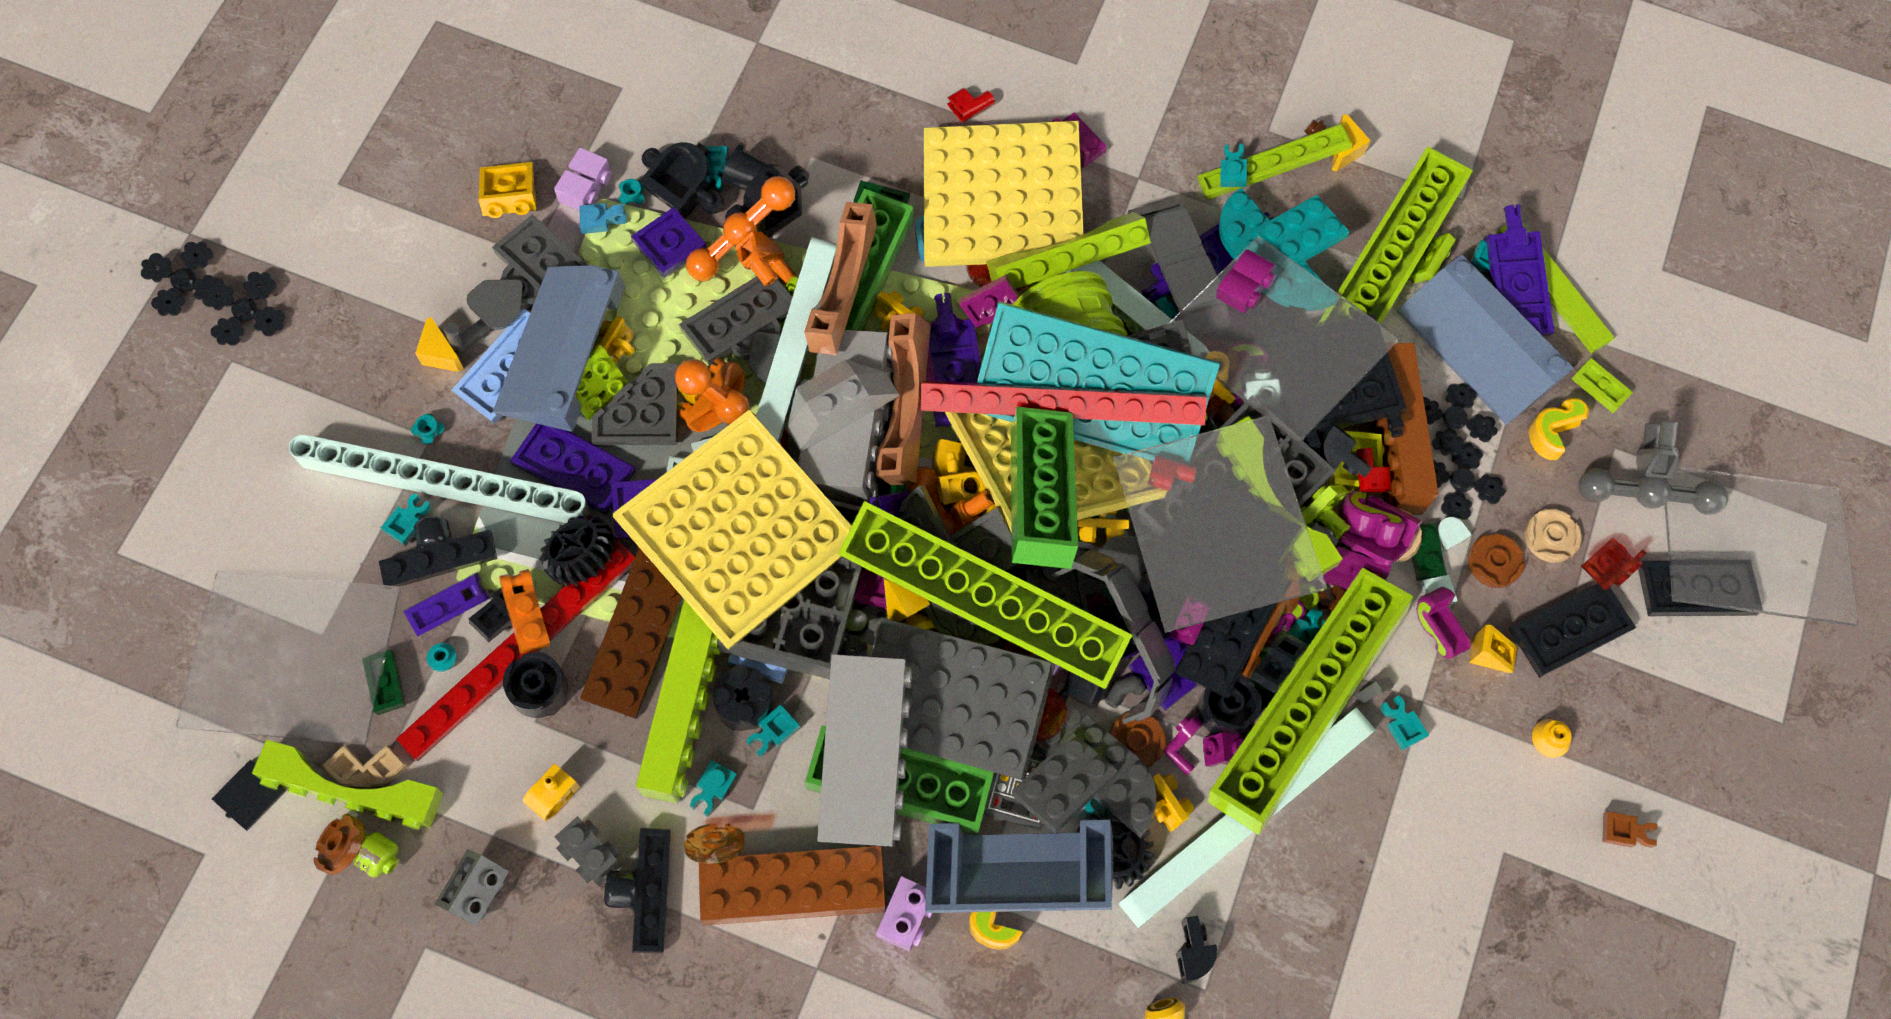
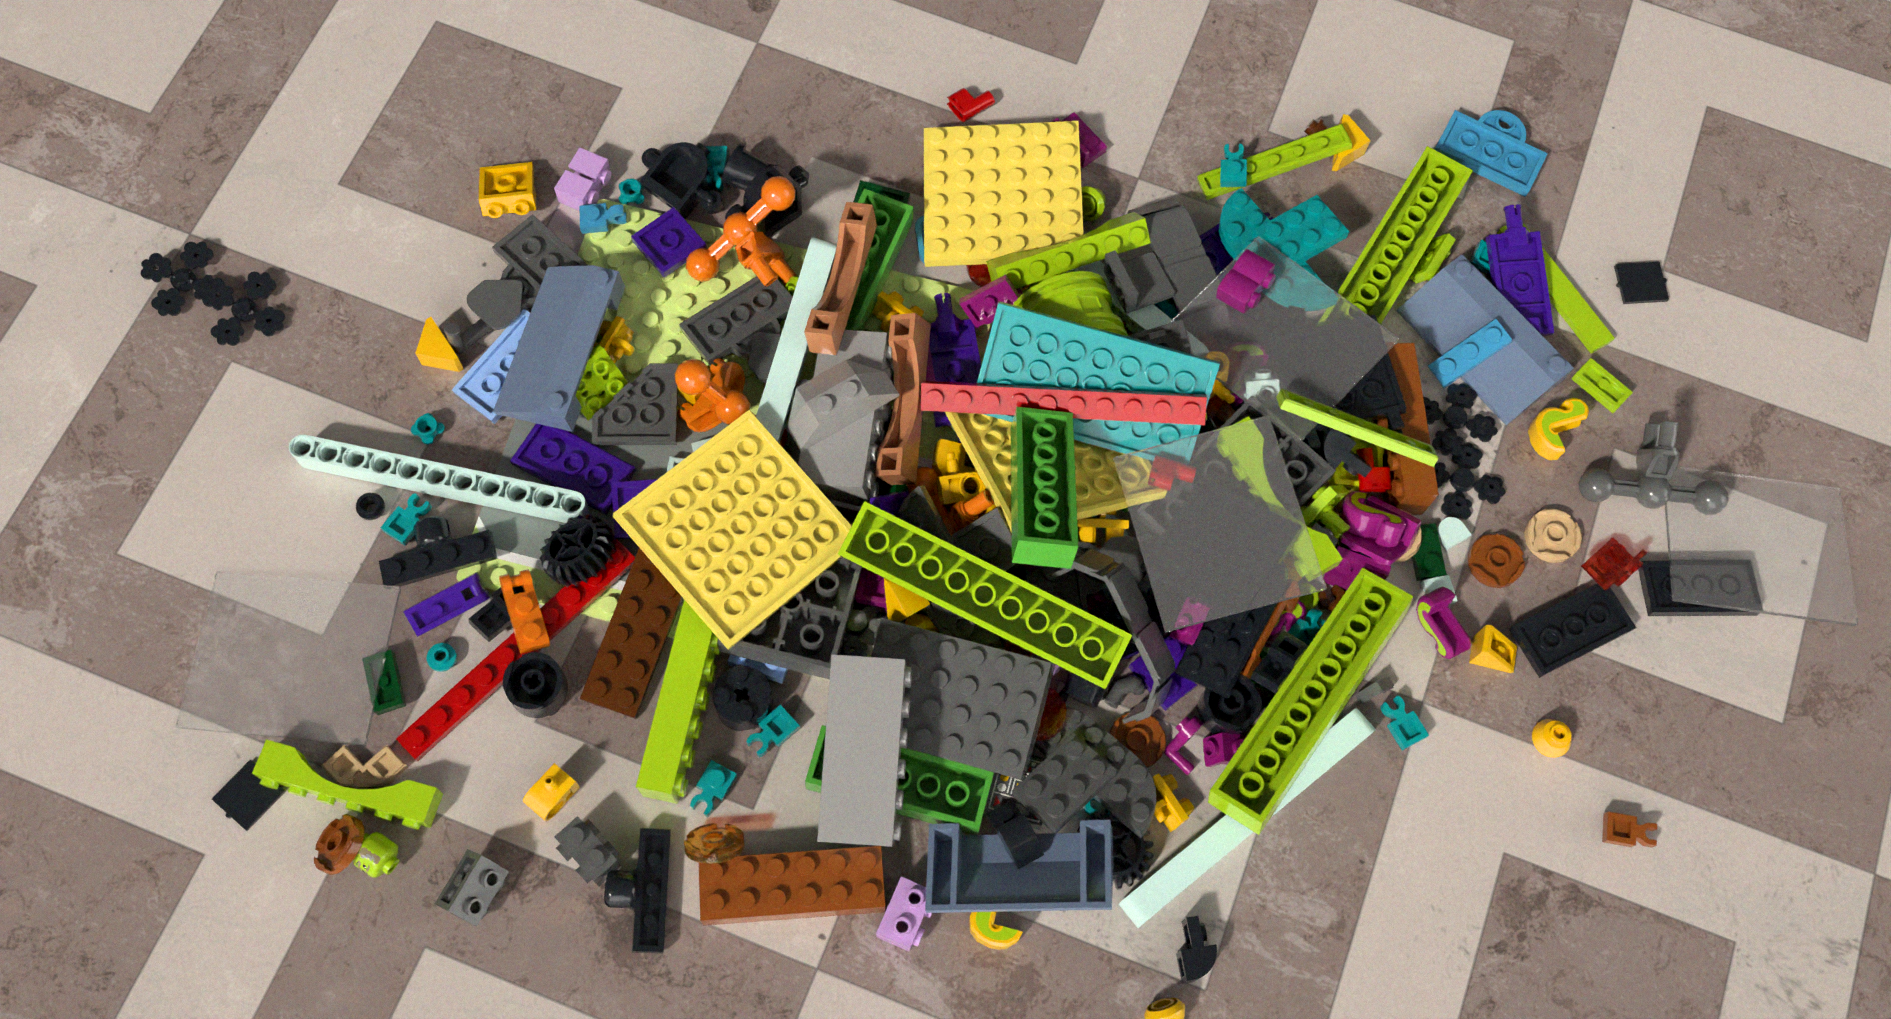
none -> black plate [356,493,385,520]
none -> black brick [986,800,1044,869]
none -> lime cone [1081,186,1106,221]
none -> dark grey bracket [1104,251,1175,314]
none -> lime tile [1276,389,1439,467]
none -> dark azure plate [1428,319,1512,388]
none -> dark azure plate [1434,110,1548,197]
none -> black piece [1614,262,1669,304]

